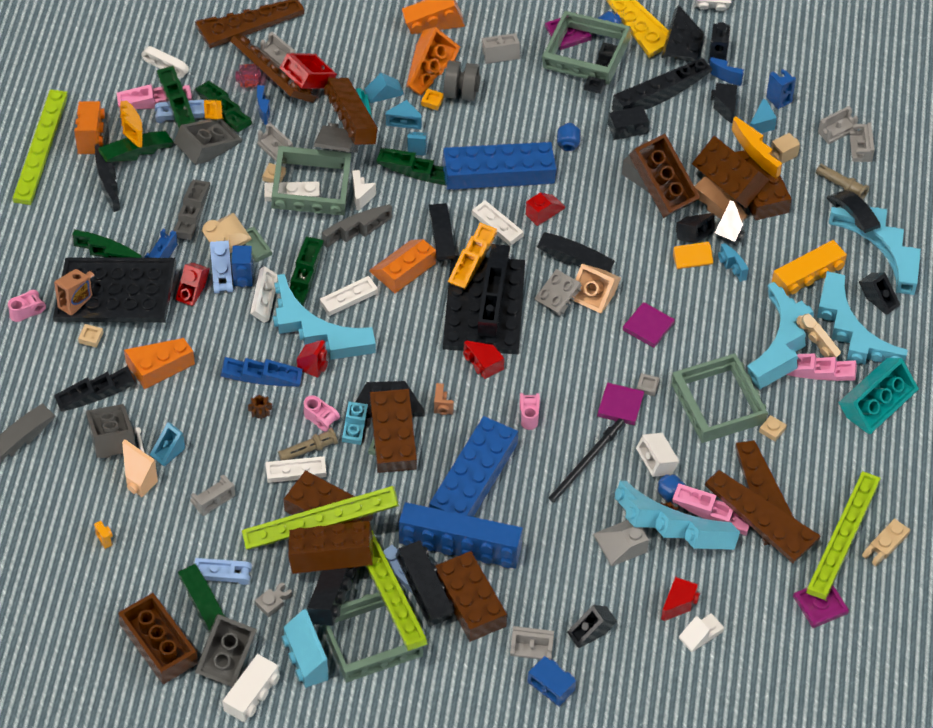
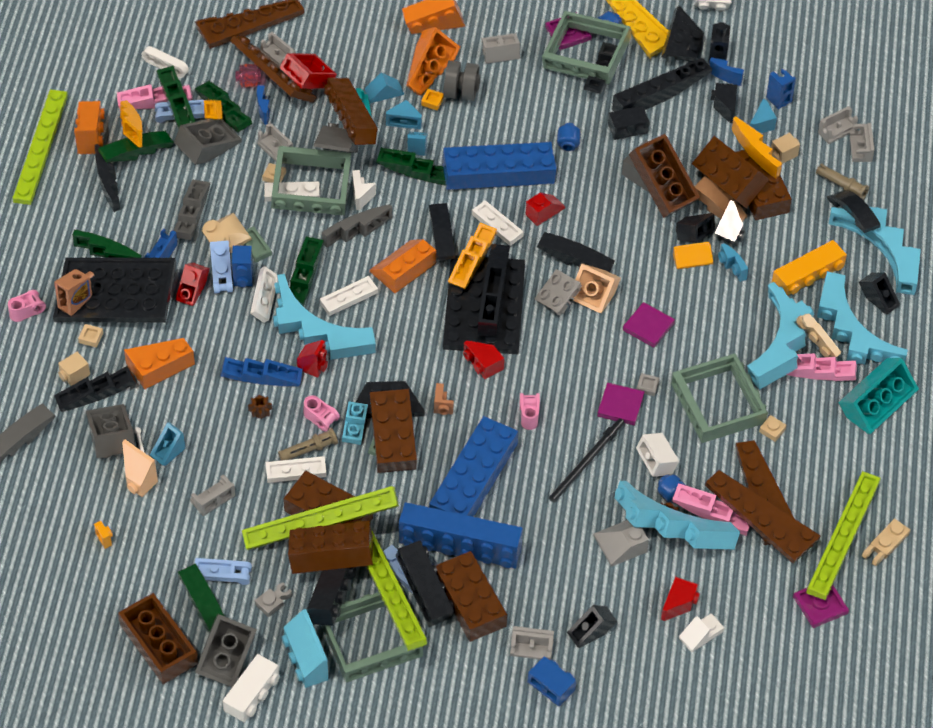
none -> tan brick [58,351,90,386]

